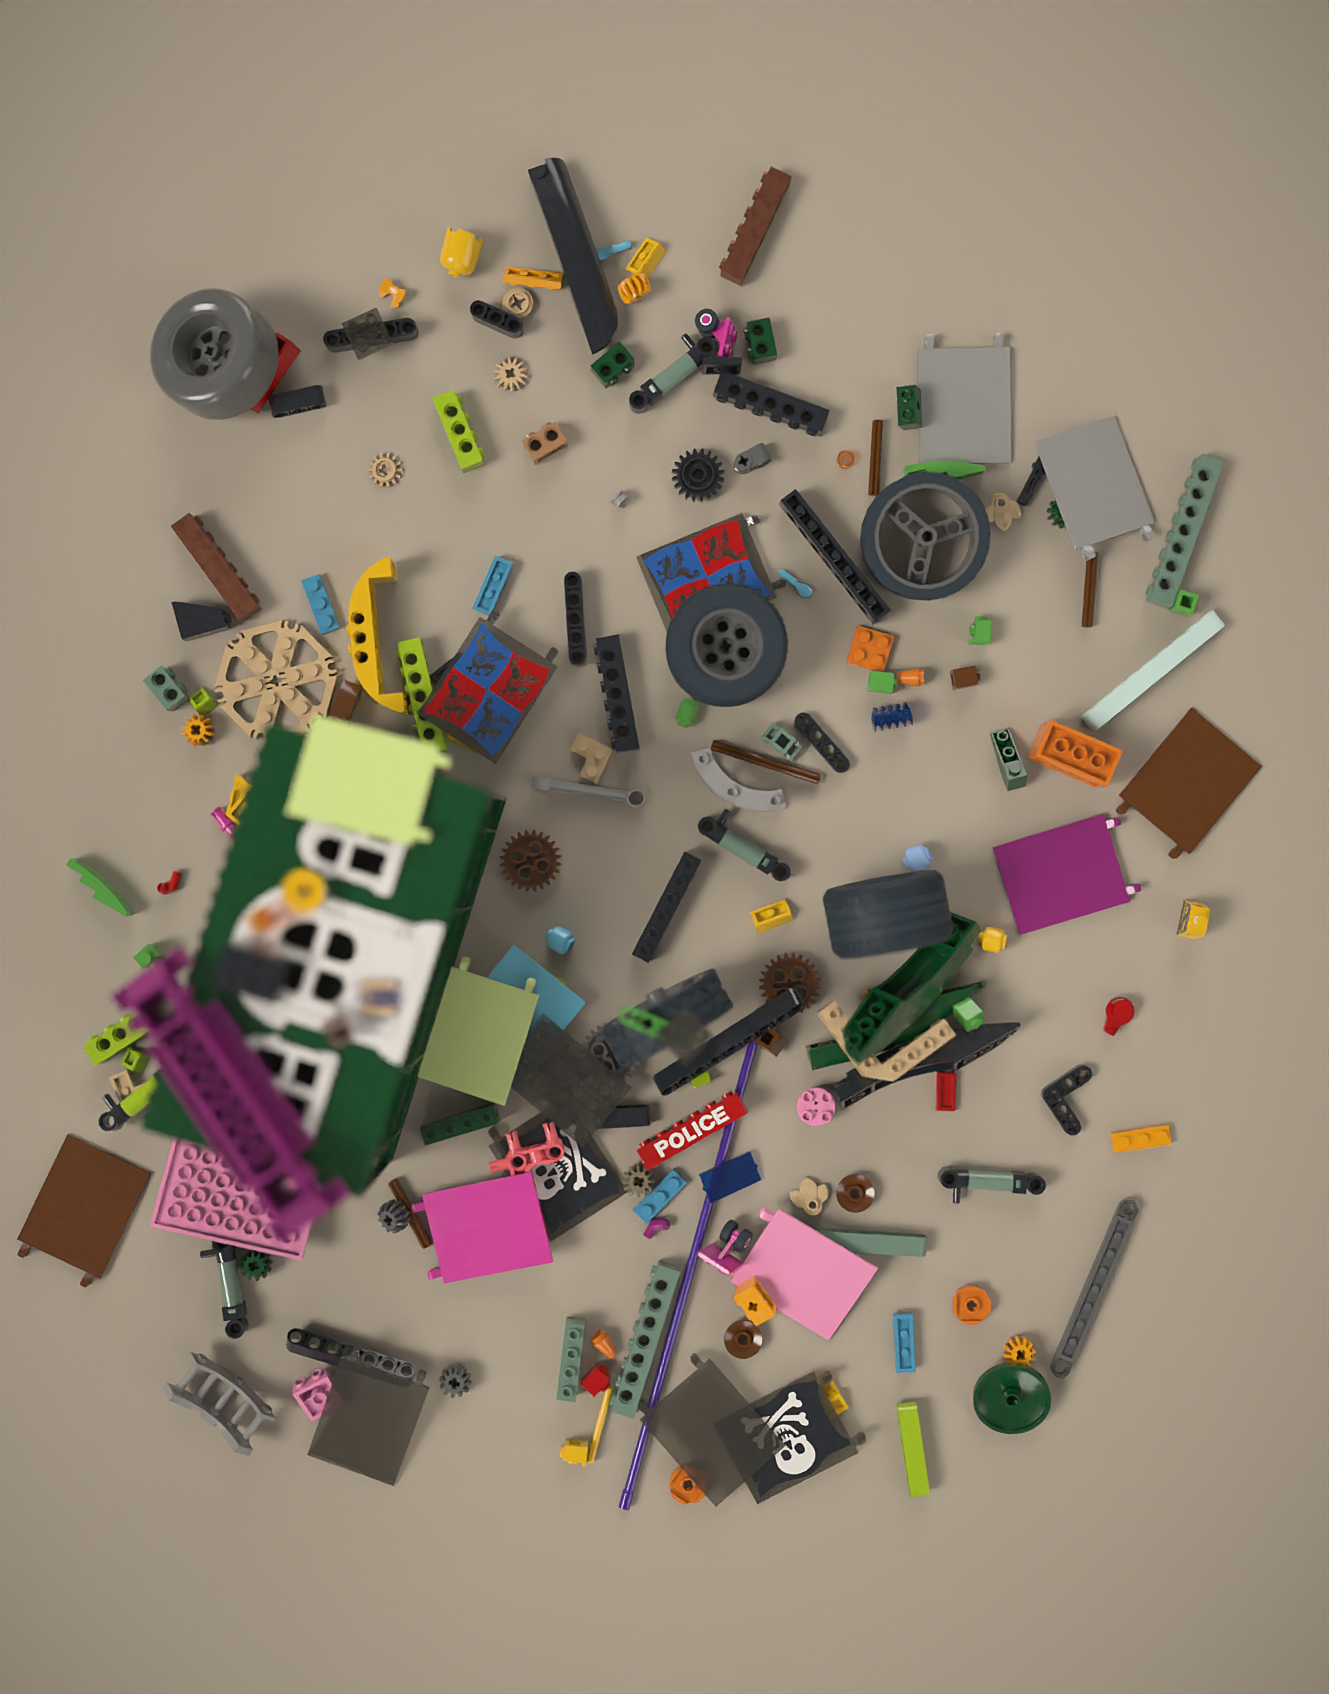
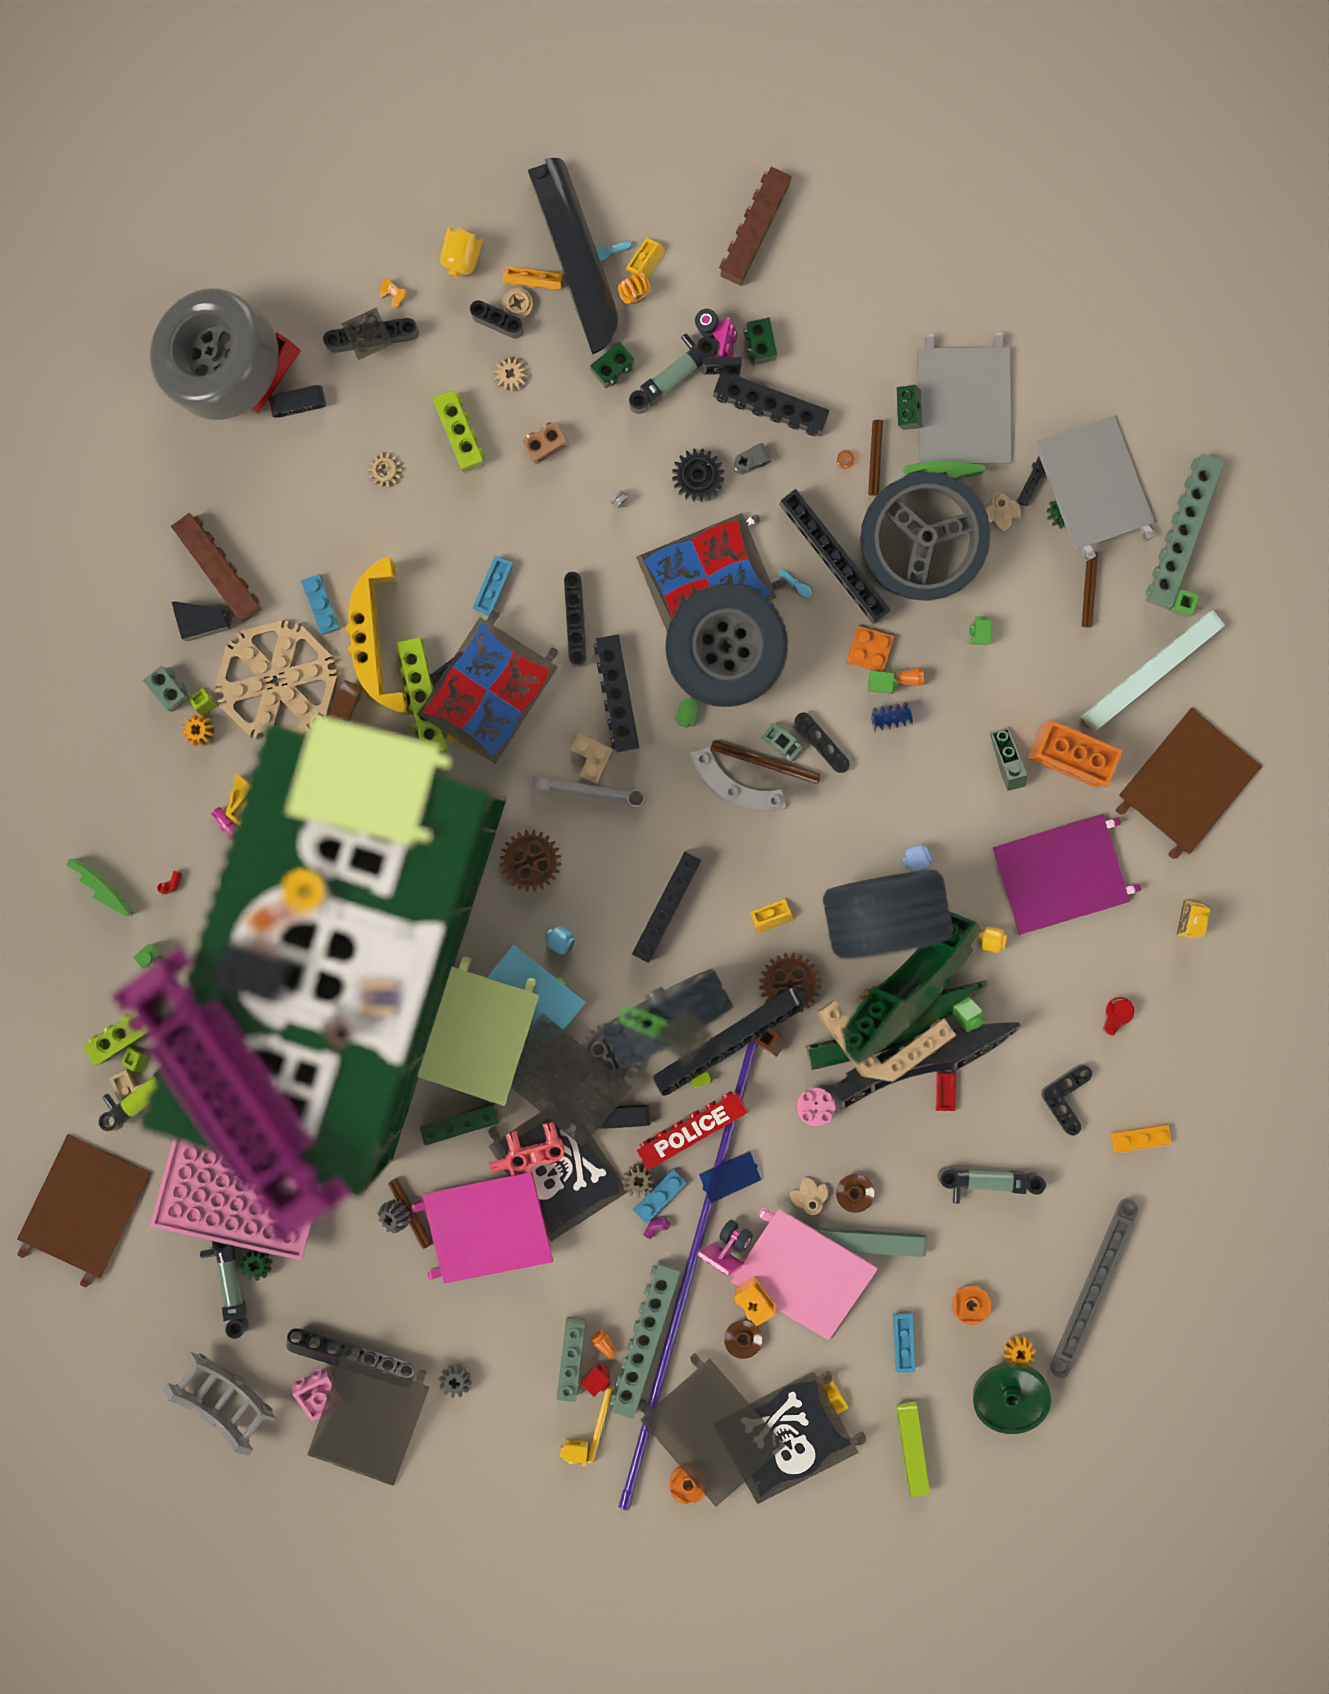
piece [698,809,791,881] -> none
reddish brown brick [949,666,981,690] -> none

